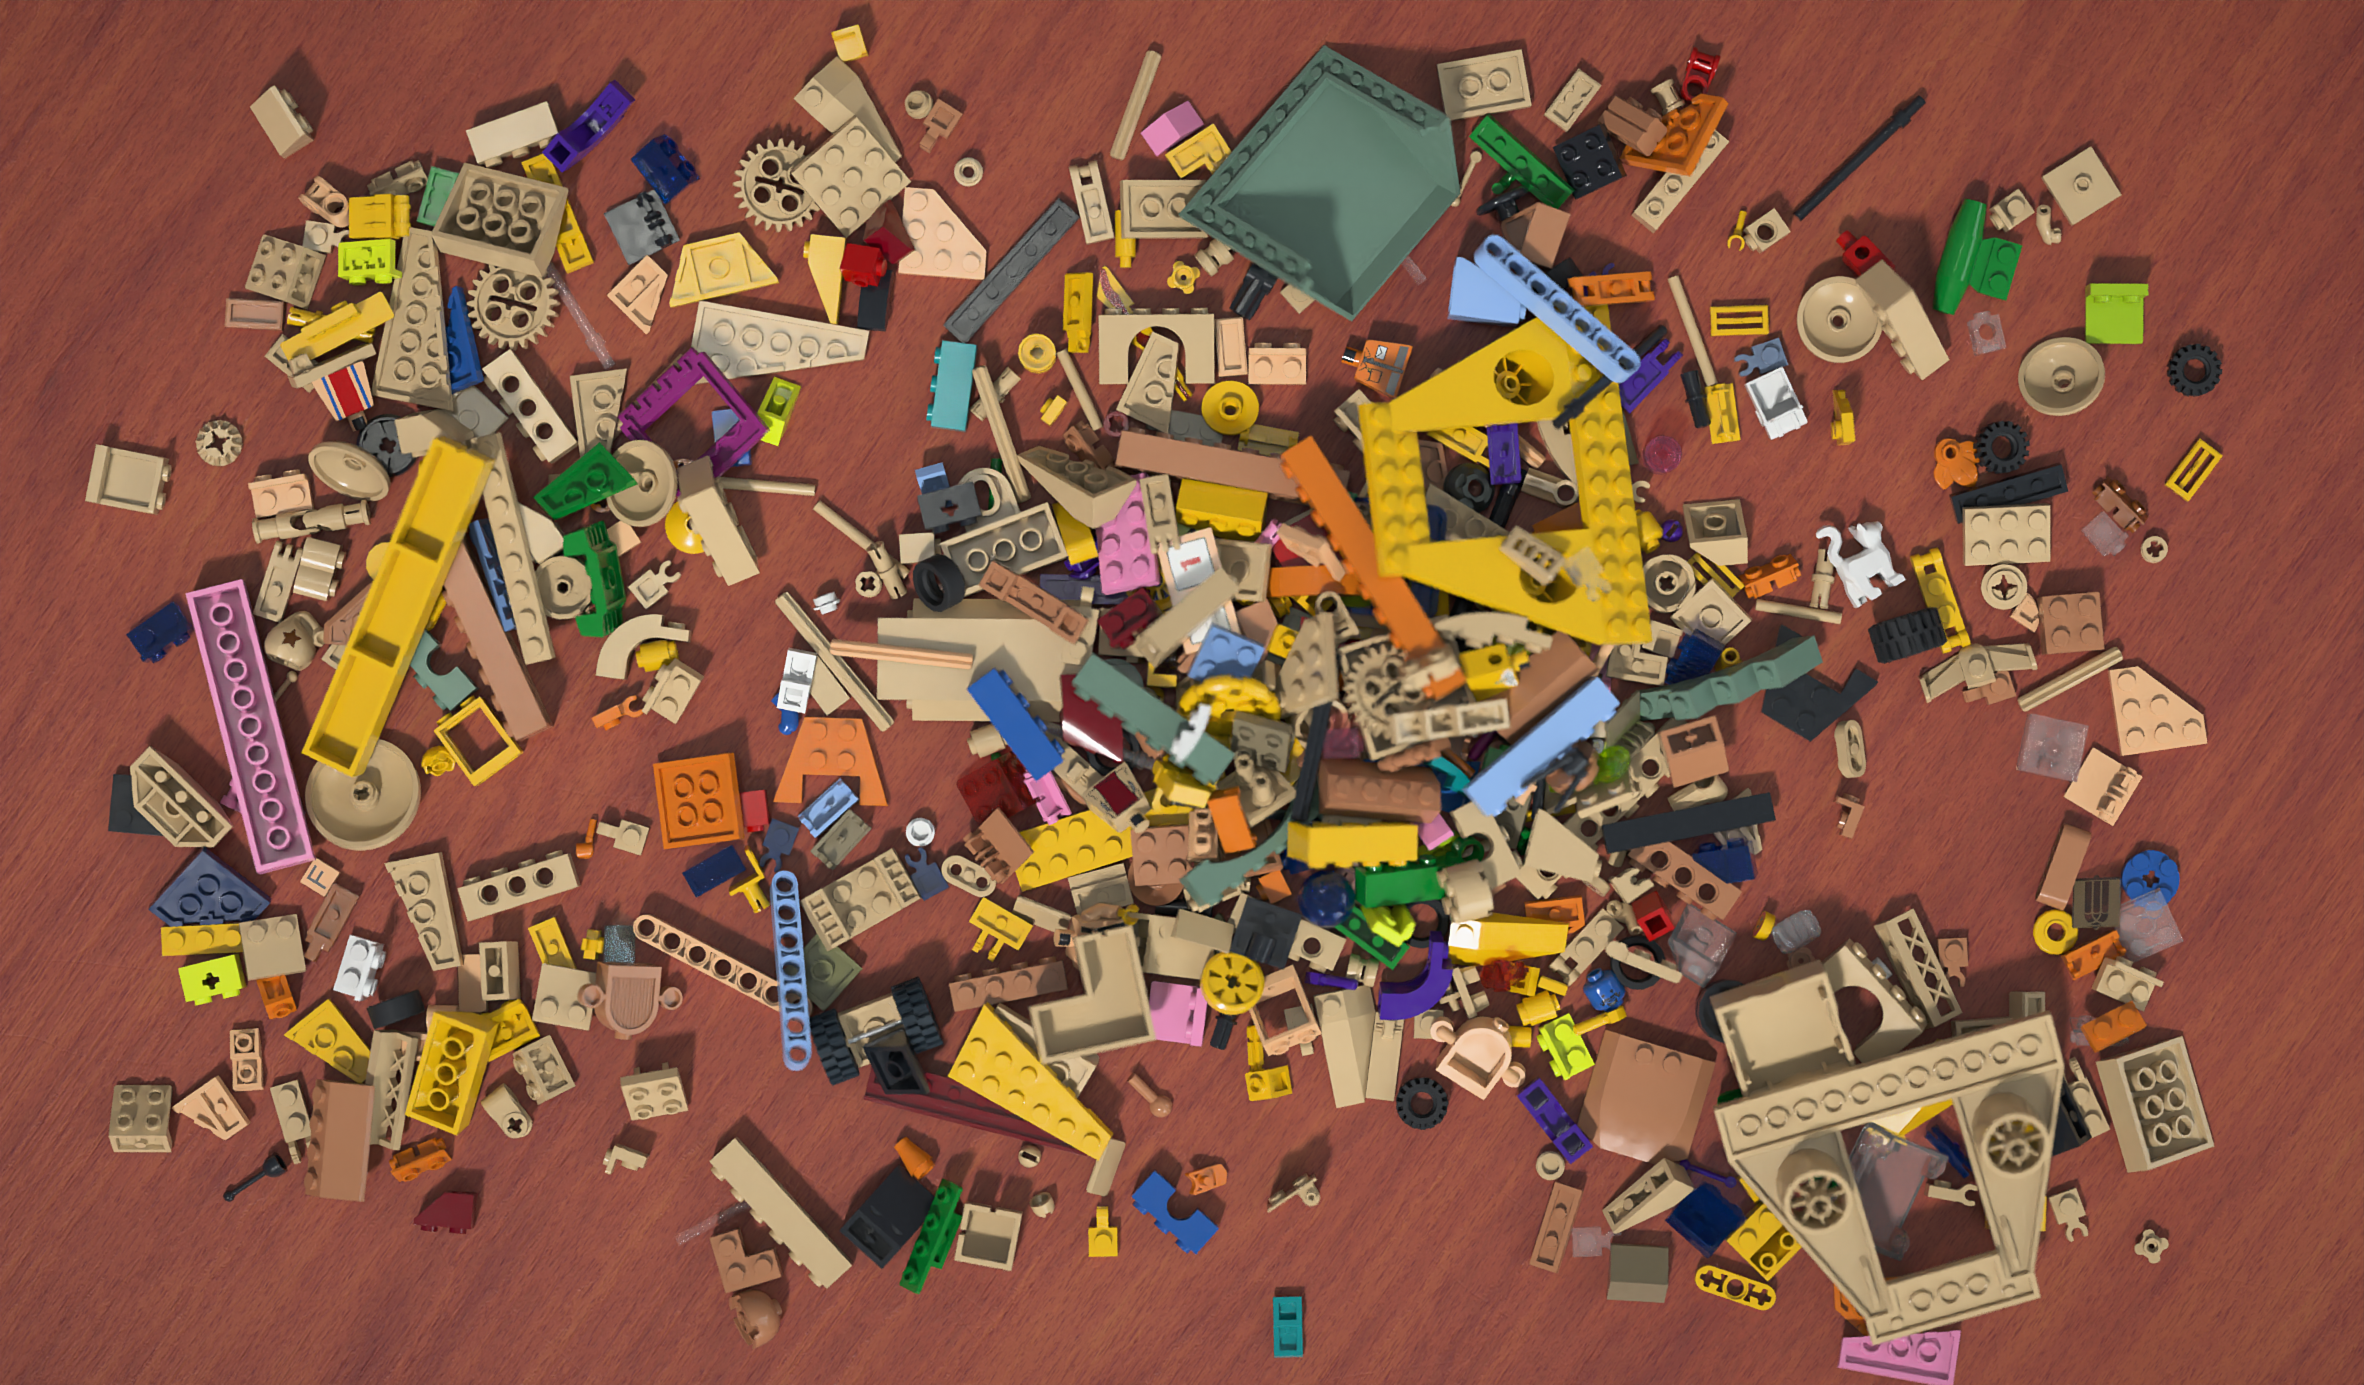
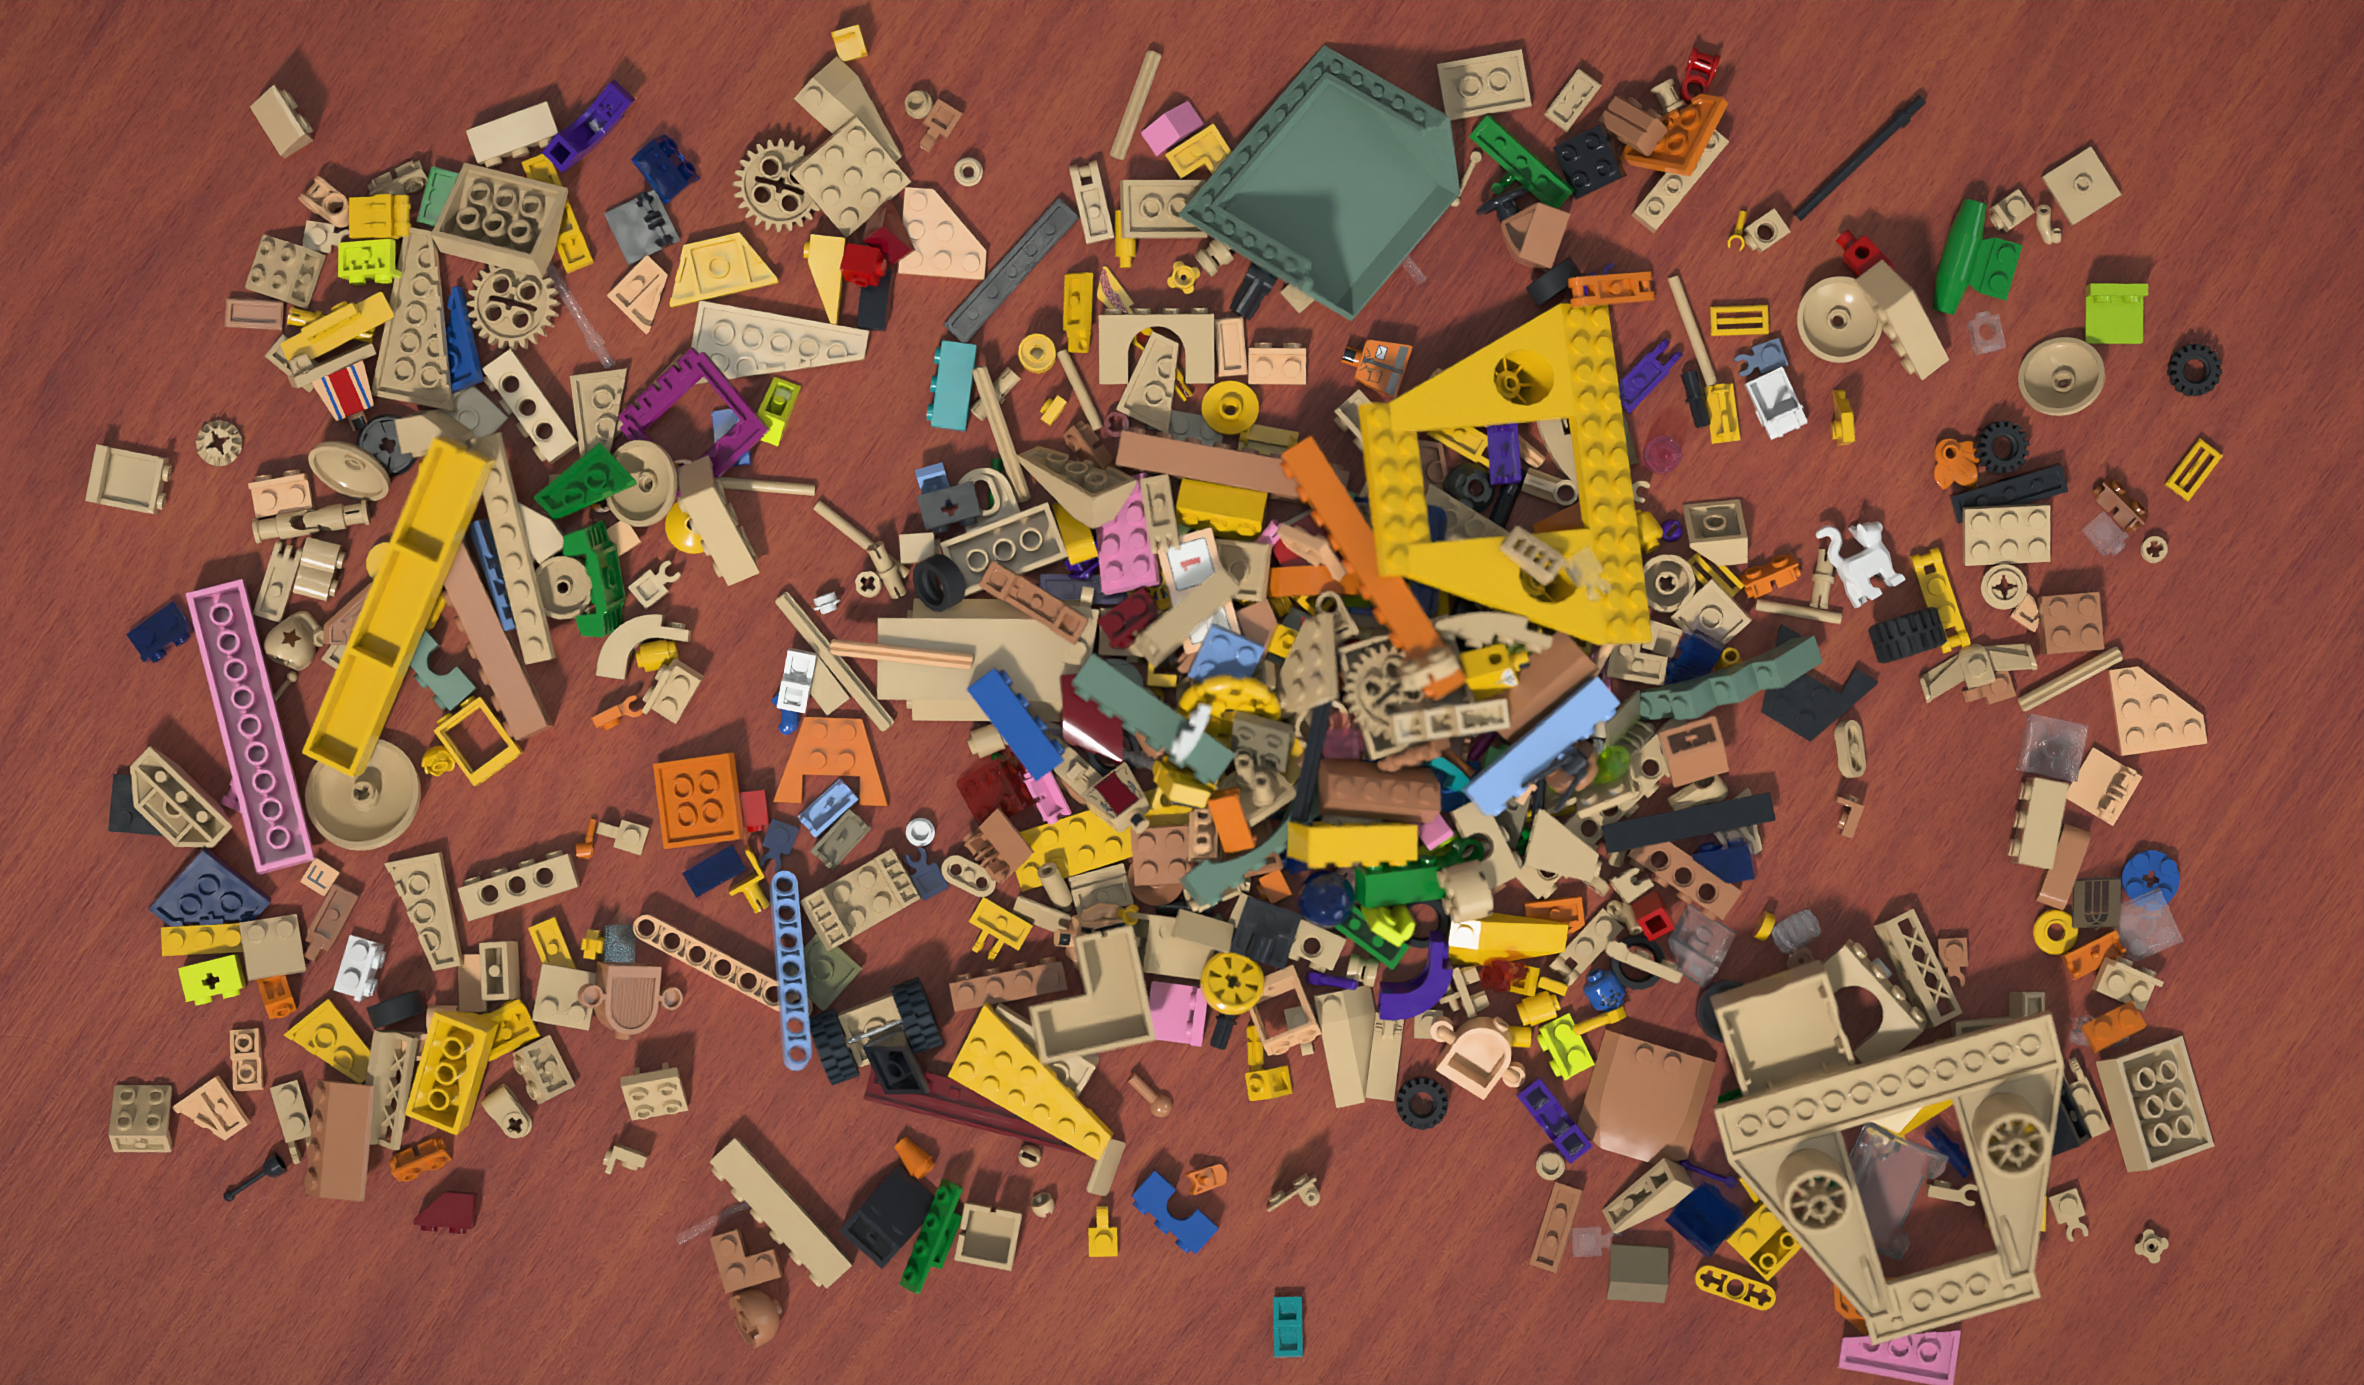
light blue slope [1447,257,1526,328] -> none
light blue beam [1474,235,1640,383] -> none
black bar [1552,325,1667,429] -> none
none -> tan cylinder [1037,862,1073,912]
none -> tan brick [2007,777,2069,869]

